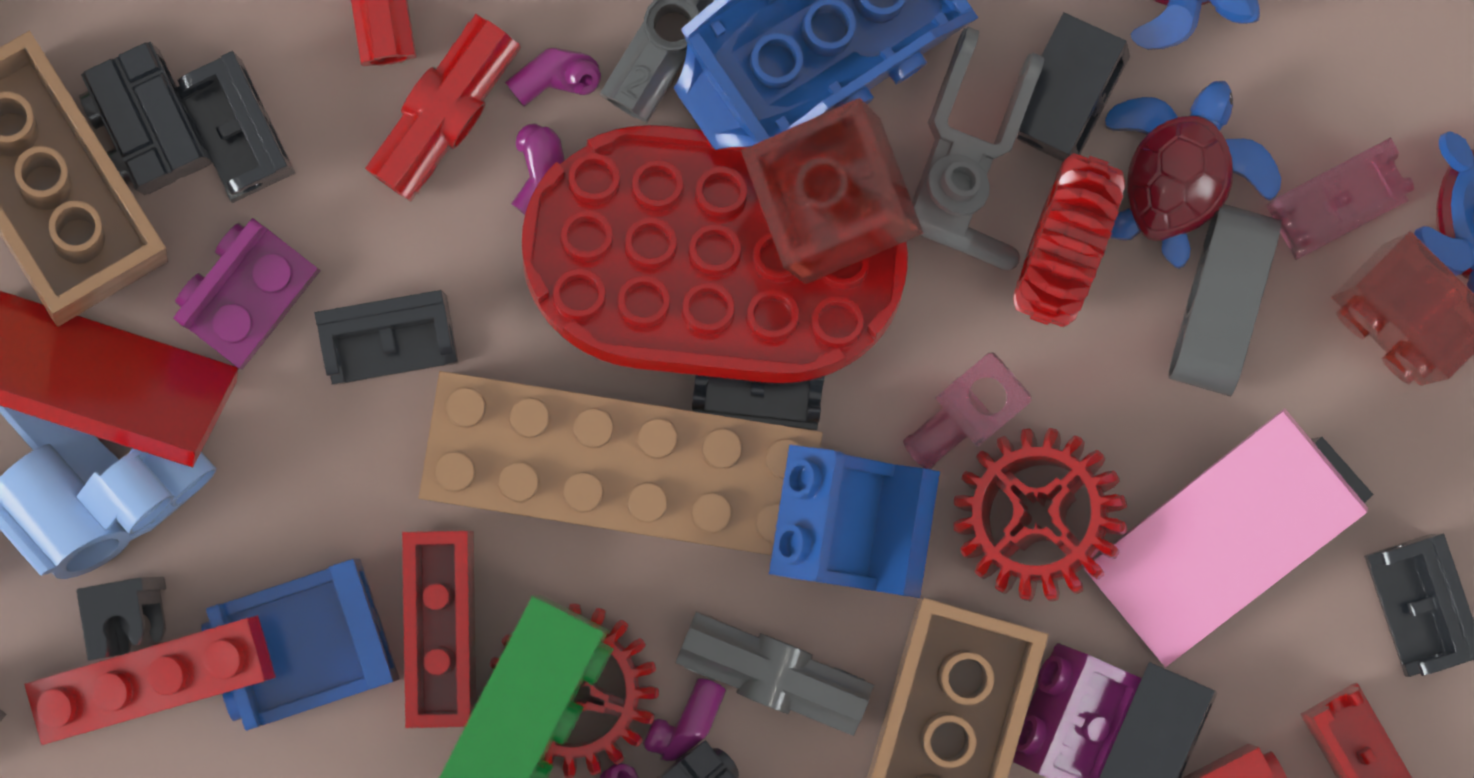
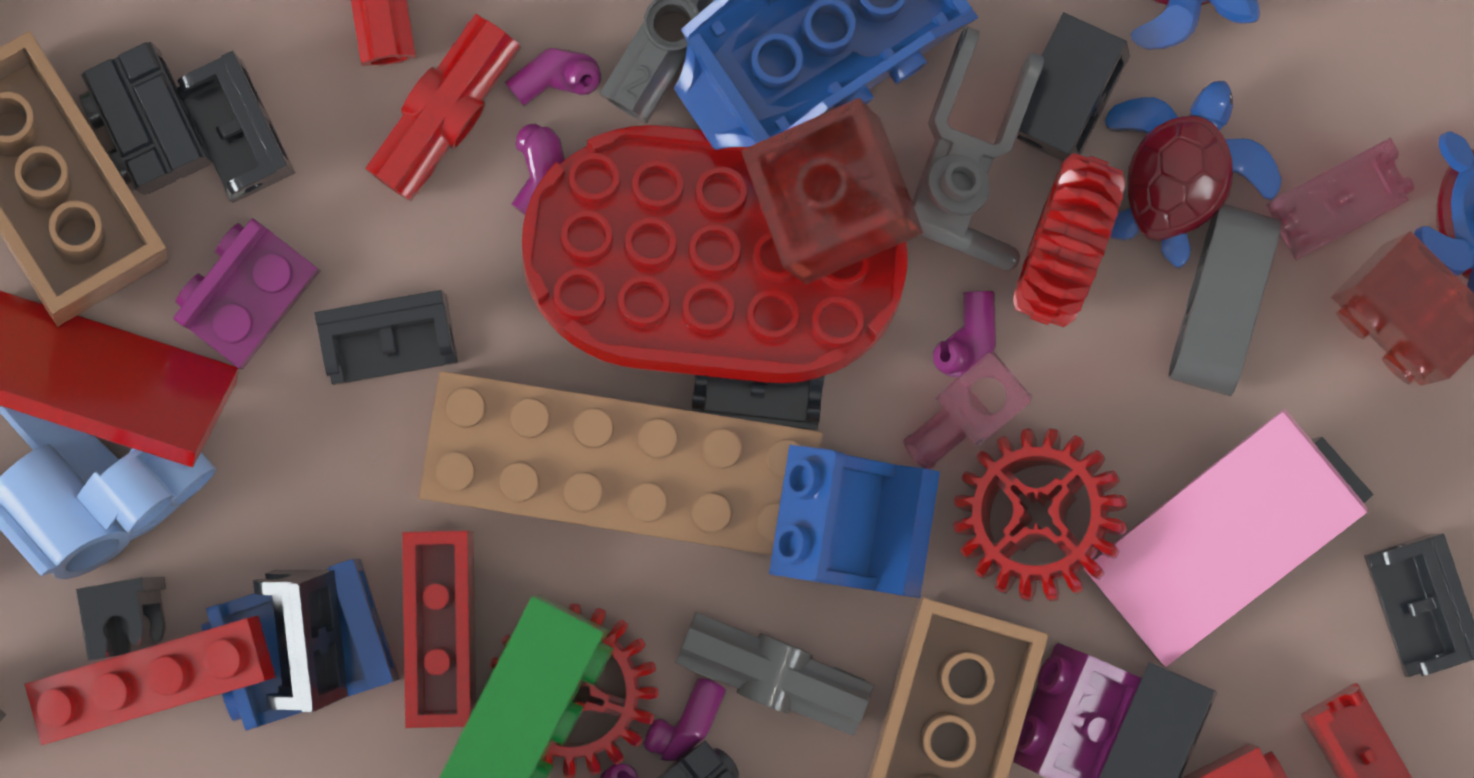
none -> black hinge [253,570,348,712]
none -> magenta arm [932,291,996,378]

